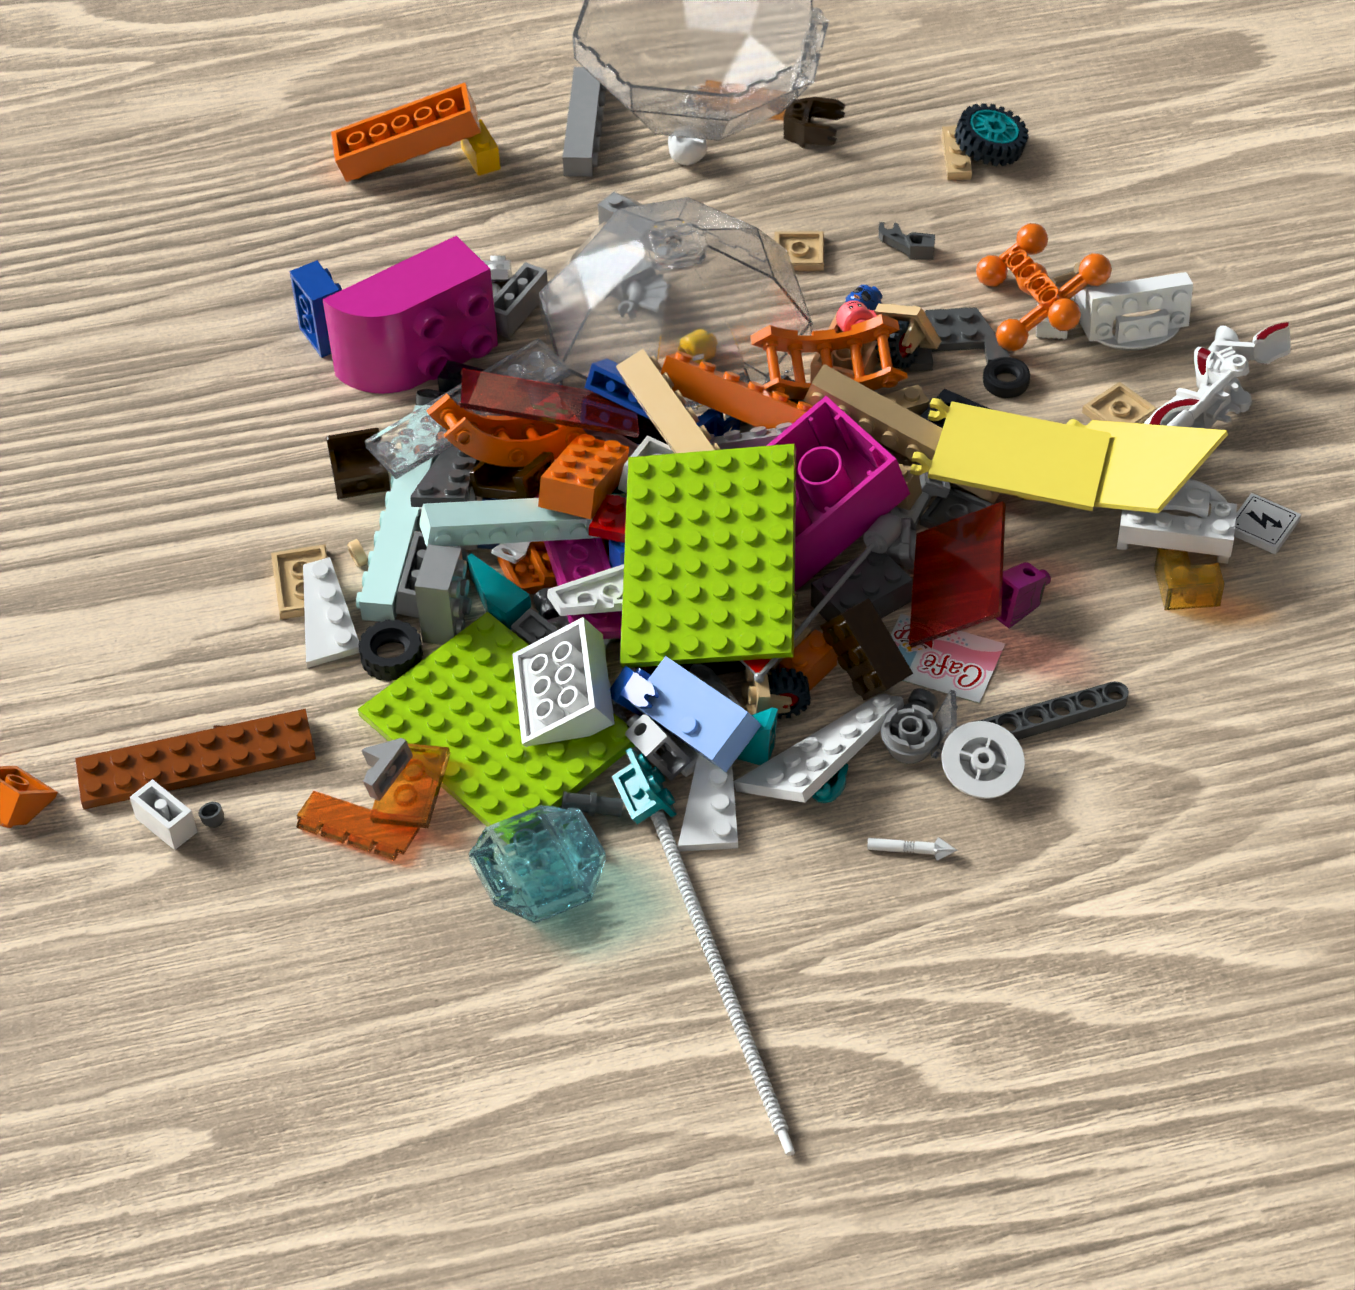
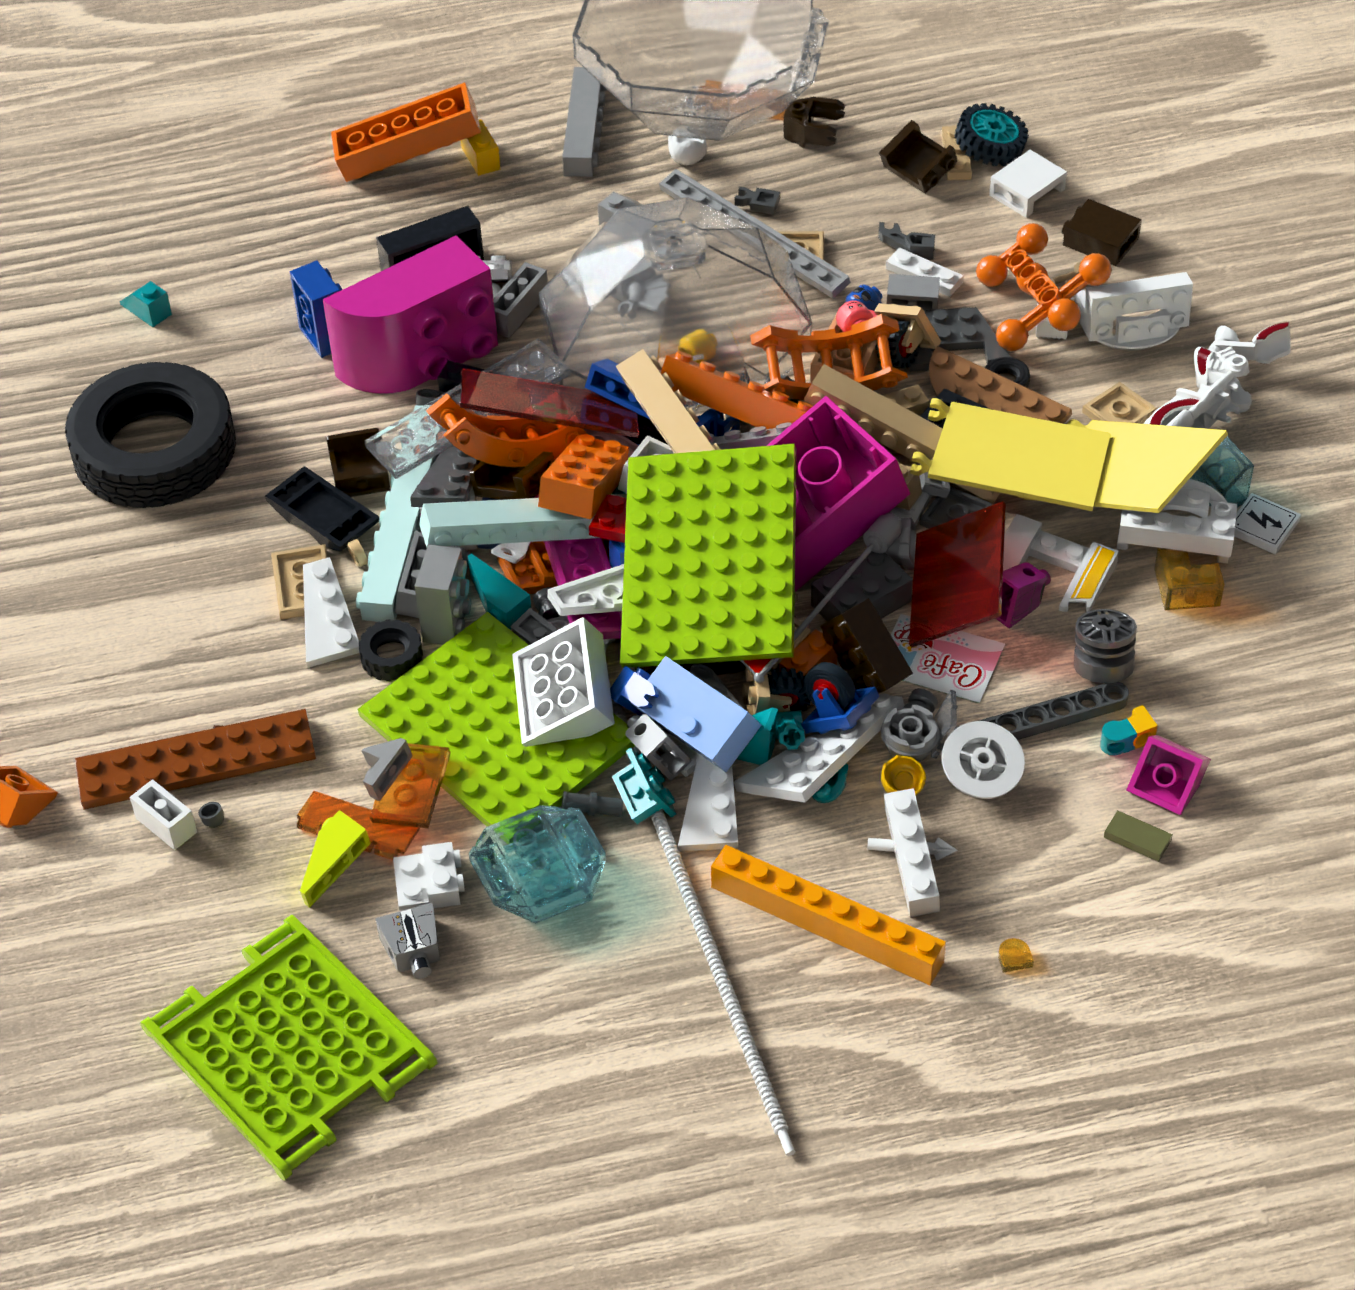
none -> black tyre [65,362,236,508]
none -> teal slope [120,281,172,327]
none -> lime plate [140,915,438,1181]
none -> black slope [265,466,380,552]
none -> neon yellow slope [300,810,371,908]
none -> light grey torso [375,903,440,979]
none -> black brick [376,205,484,271]
none -> white plate [393,842,465,911]
none -> light grey plate [659,169,851,298]
none -> light orange brick [711,845,946,986]
none -> dark grey plate [734,186,780,215]
none -> teal piece [776,710,805,750]
none -> plate [801,662,880,734]
none -> dark brown panel [879,120,958,194]
none -> yellow hair [881,755,926,795]
none -> white brick [884,788,940,917]
none -> white plate [886,248,964,297]
none -> light grey brick [887,274,940,312]
none -> medium nougat plate [929,346,1072,424]
none -> white wedge [987,514,1119,612]
none -> white panel [989,150,1067,218]
none -> clear yellow tile [998,938,1034,973]
none -> dark brown brick [1062,199,1142,266]
none -> flat silver wheel [1074,609,1137,683]
none -> leg [1100,705,1158,756]
none -> olive tile [1104,810,1173,862]
none -> dark pink slope [1126,735,1211,815]
none -> clear light blue slope [1190,437,1254,507]

